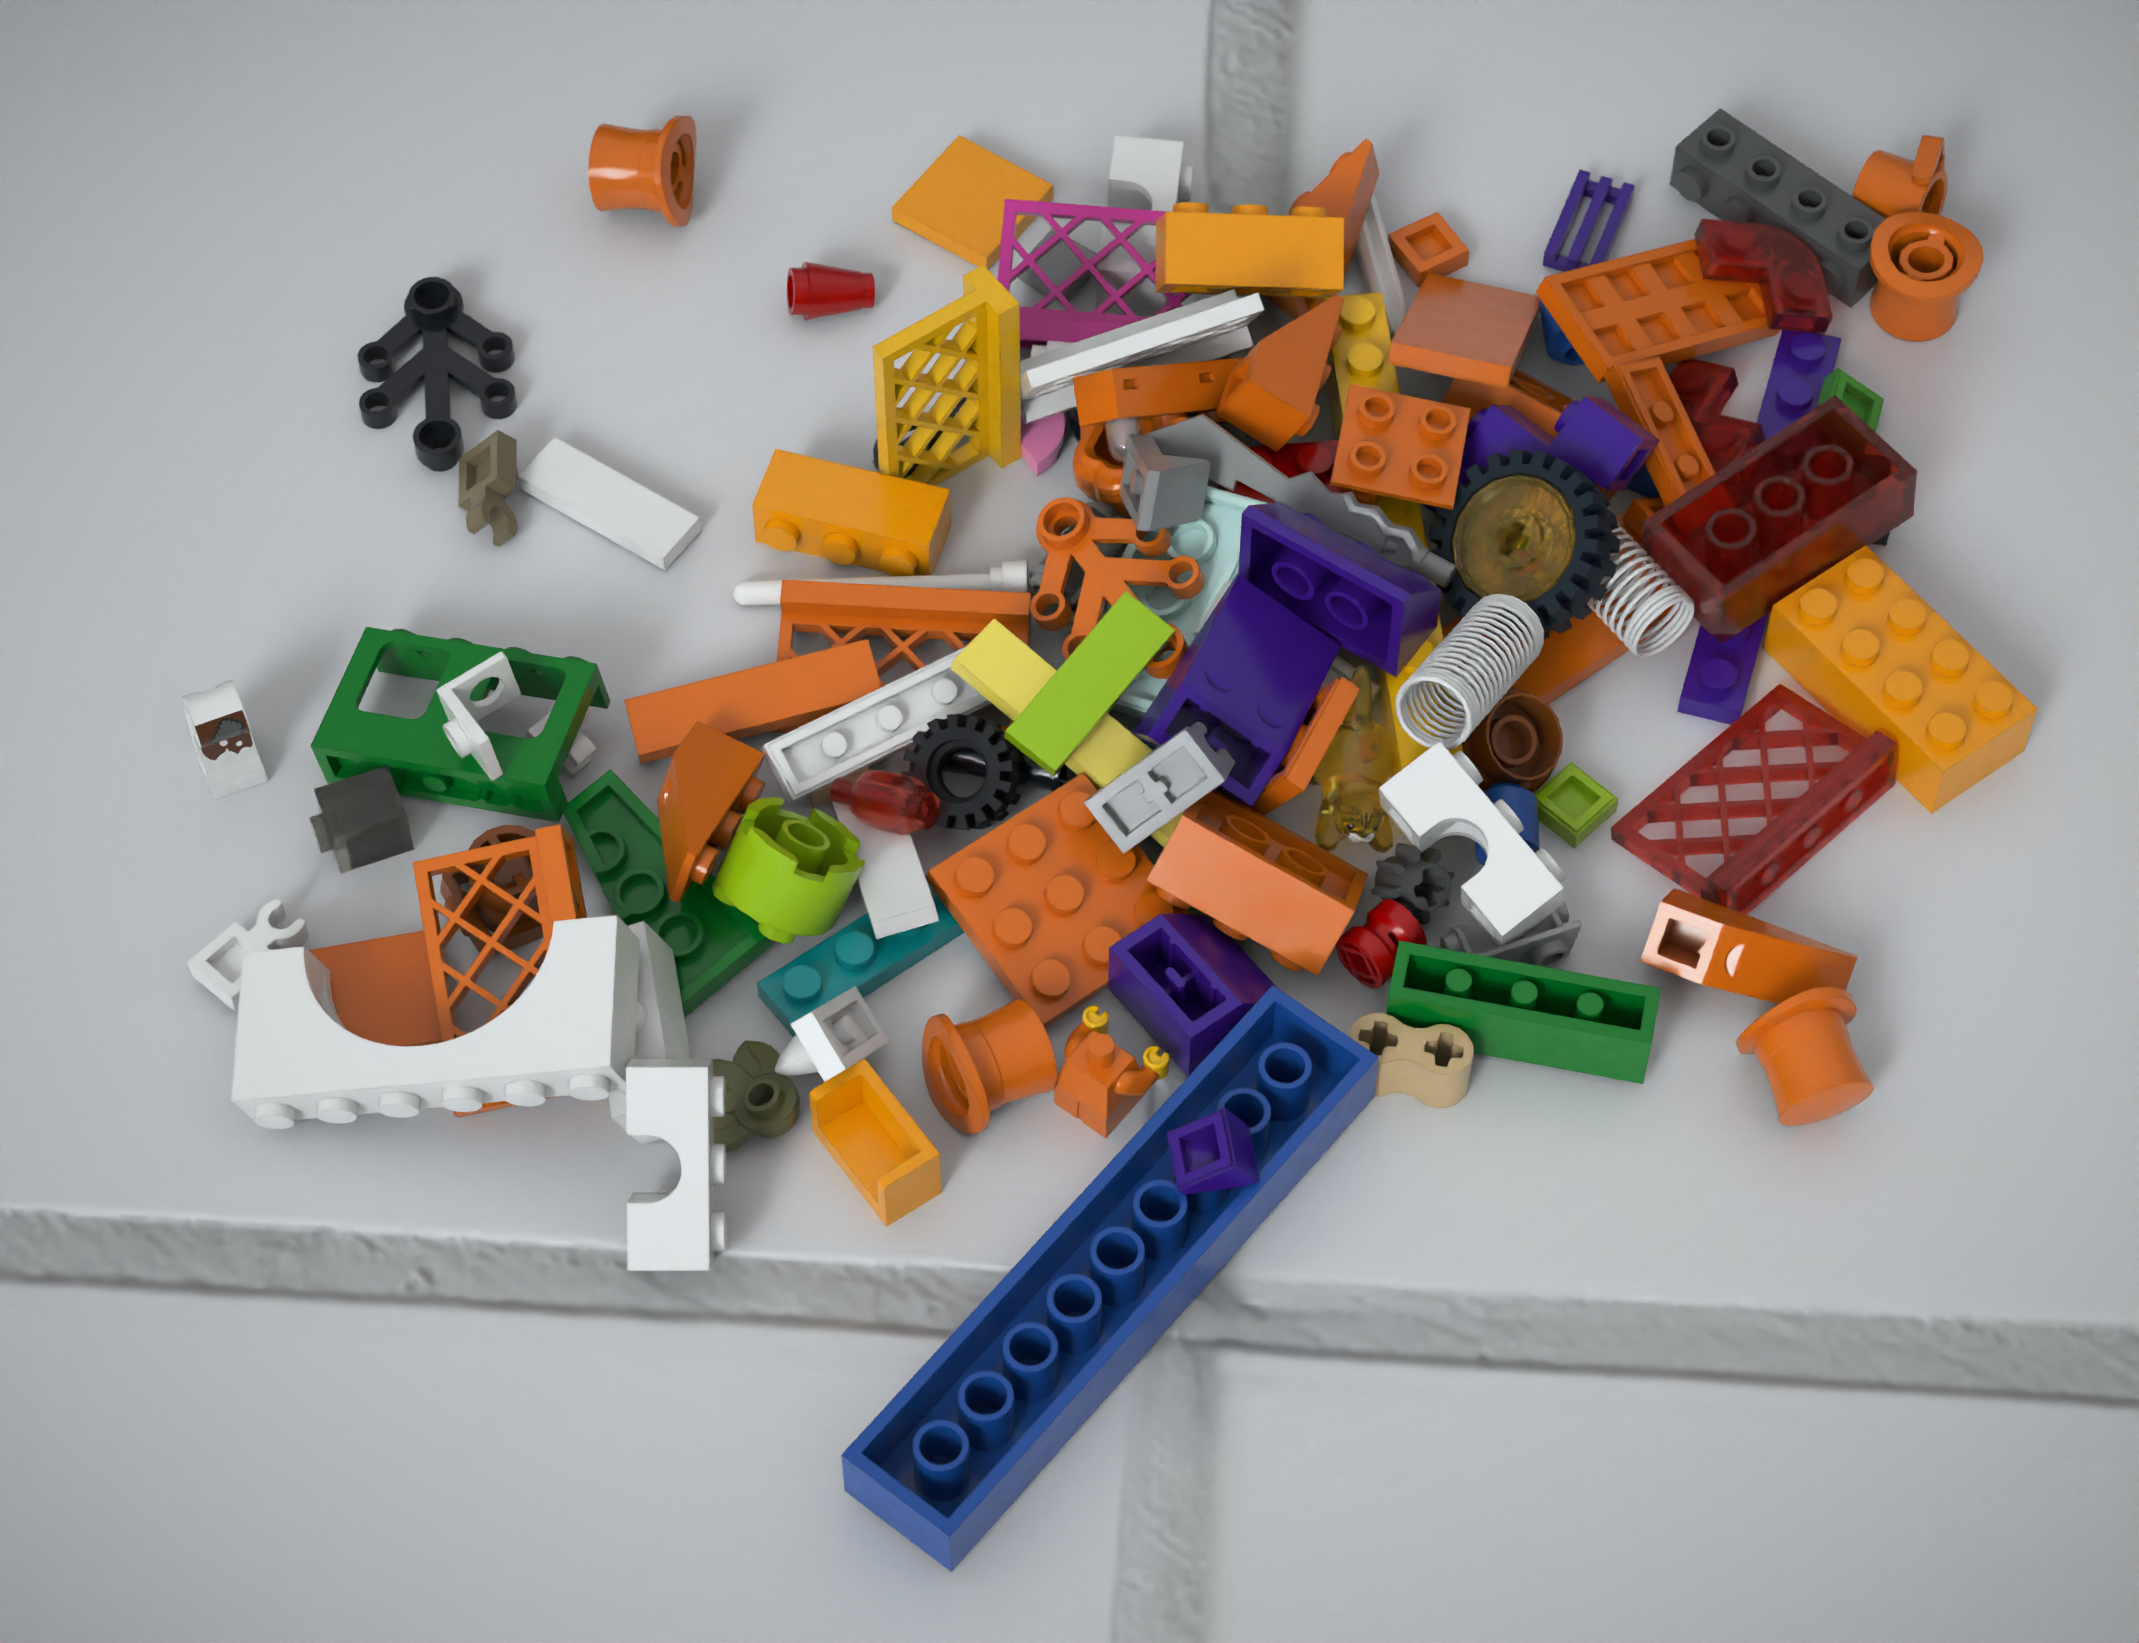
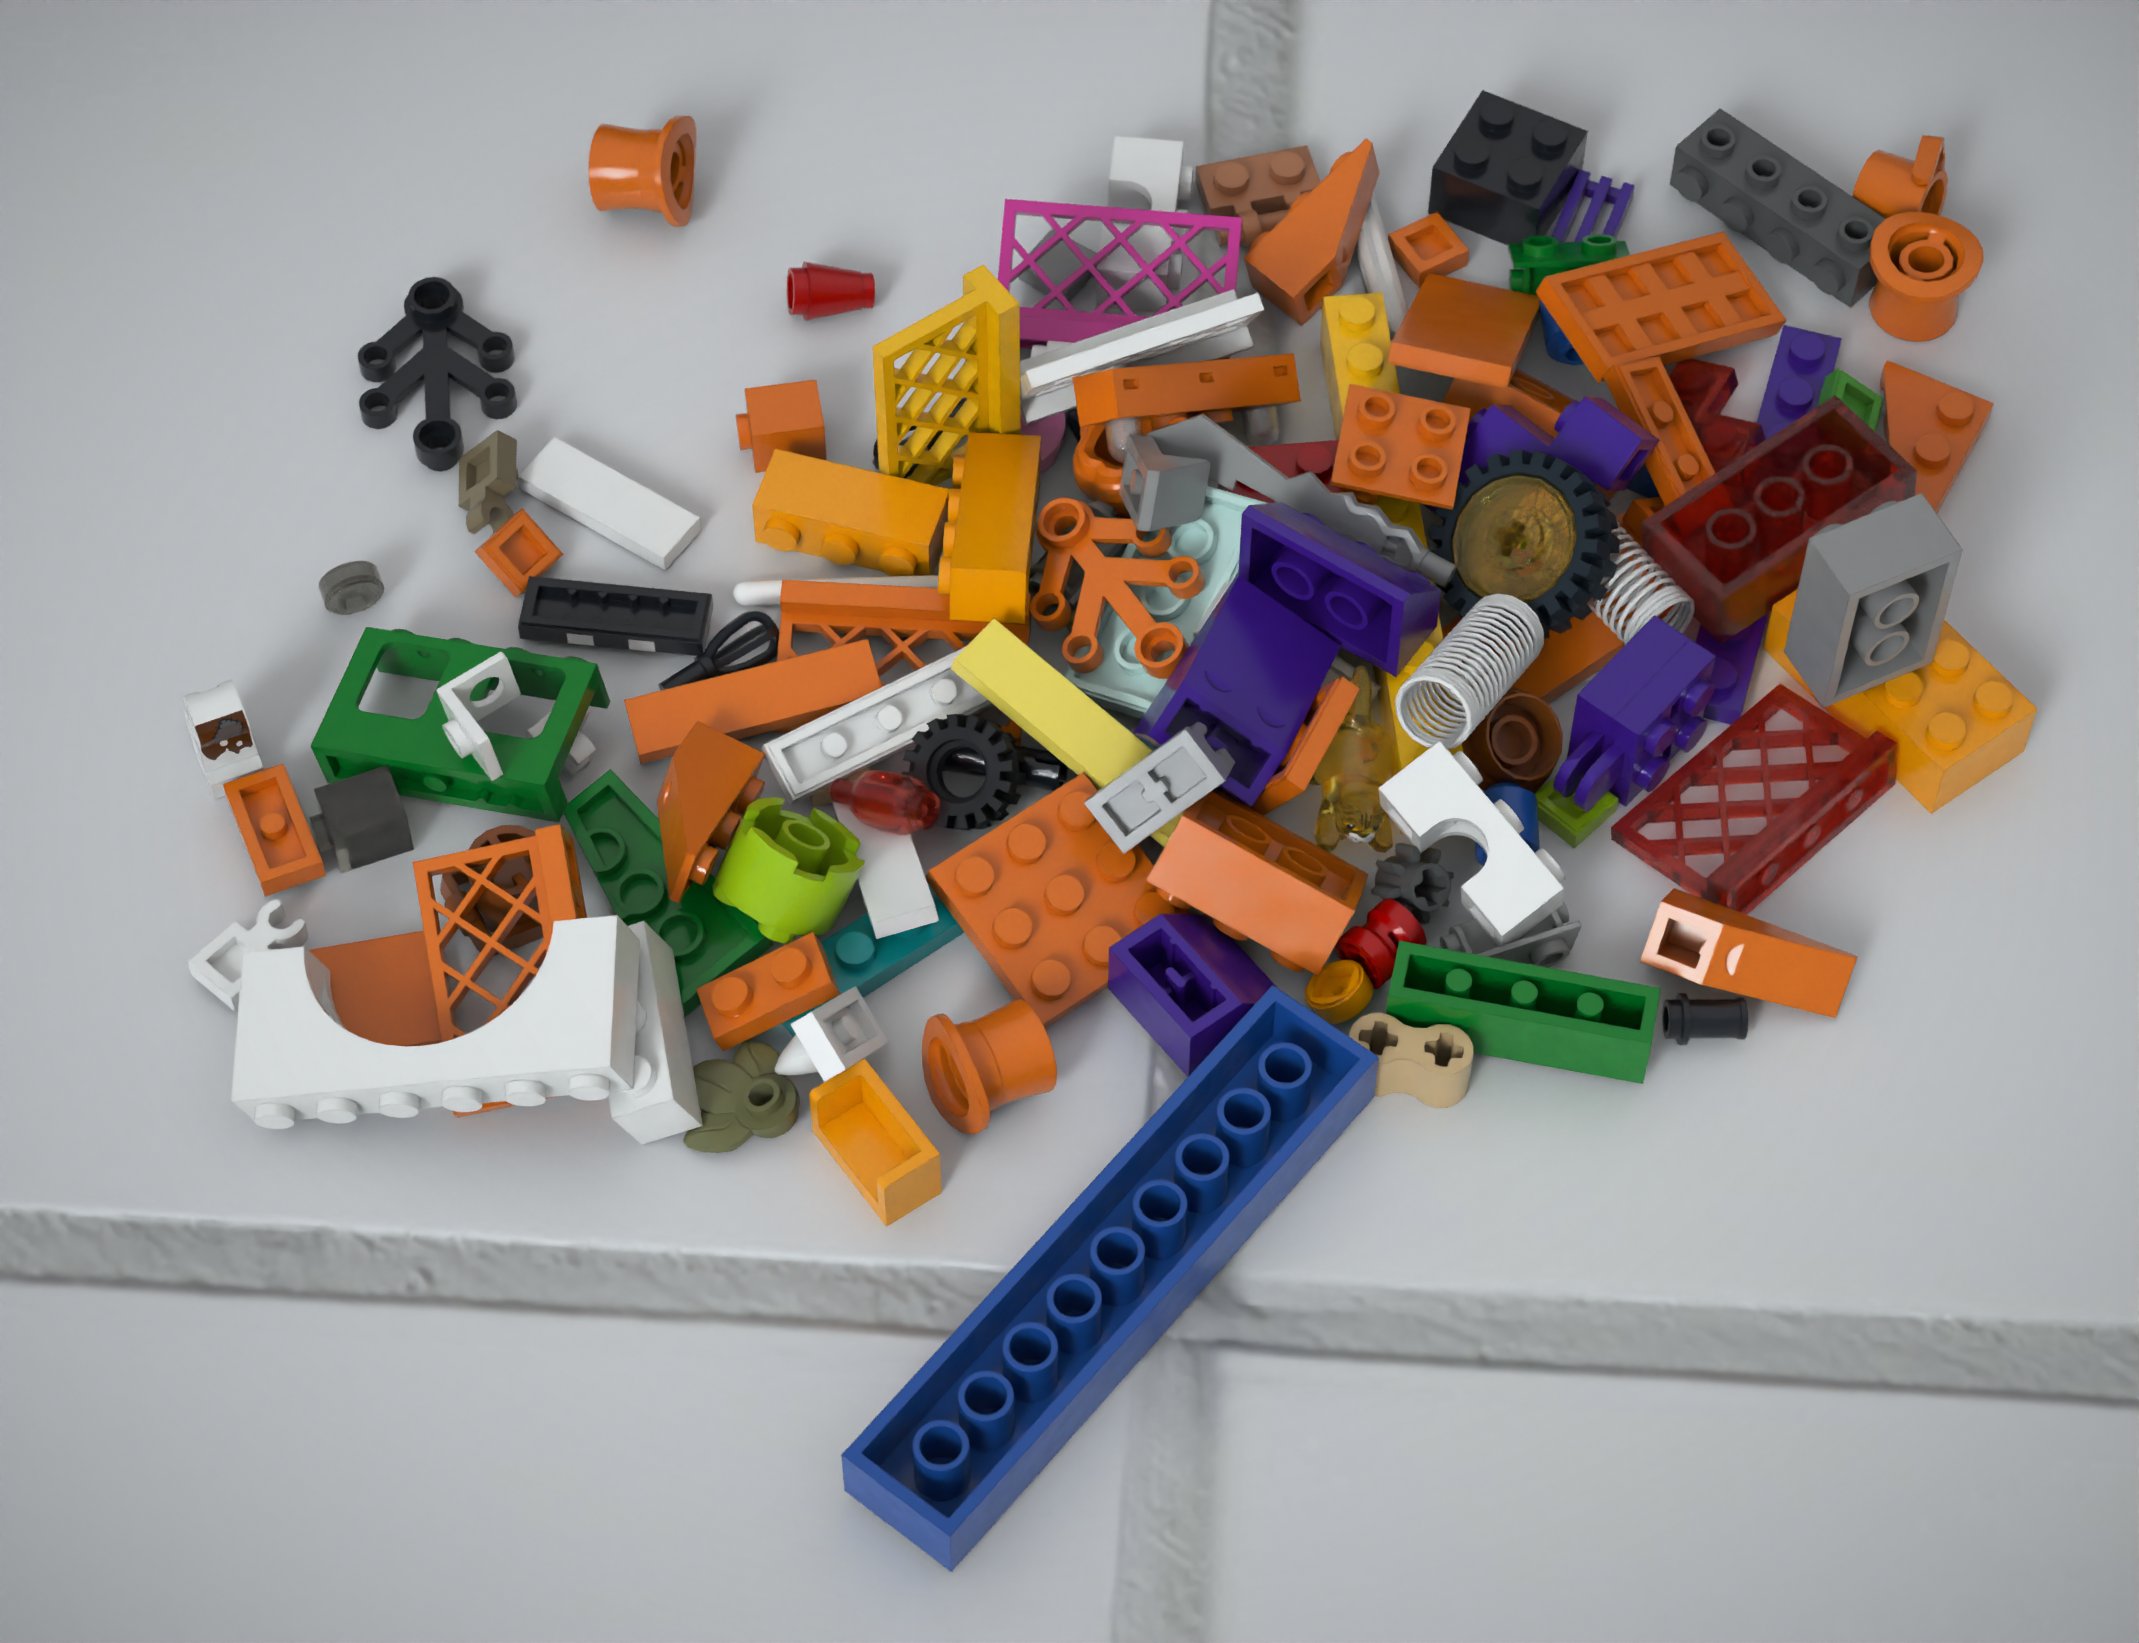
white arch [626,1058,727,1271] -> none
light orange tile [892,135,1054,270] -> none
lime tile [1004,591,1175,777] -> none
orange piece [1054,1005,1169,1138] -> none
light orange brick [1155,202,1344,298] -> none
dark purple slope [1166,1108,1259,1195] -> none
orange slope [1216,294,1344,452] -> none
clear red plate [1694,219,1833,333] -> none
orange piece [1735,987,1874,1126] -> none
none -> orange plate [223,764,326,897]
none -> clear smoke tile [318,561,384,615]
none -> orange tile [474,508,564,597]
none -> black plate [518,576,713,656]
none -> black piece [659,611,779,690]
none -> orange plate [696,932,841,1052]
none -> orange brick [735,379,827,473]
none -> light orange brick [938,432,1041,624]
none -> nougat plate [1195,145,1321,247]
none -> light orange tile [1305,960,1374,1024]
none -> black brick [1428,90,1588,245]
none -> green hinge [1508,234,1630,296]
none -> dark purple brick [1553,615,1716,812]
none -> black pin [1662,993,1748,1045]
none -> light grey brick [1784,493,1963,708]
none -> orange wing [1880,360,1994,513]

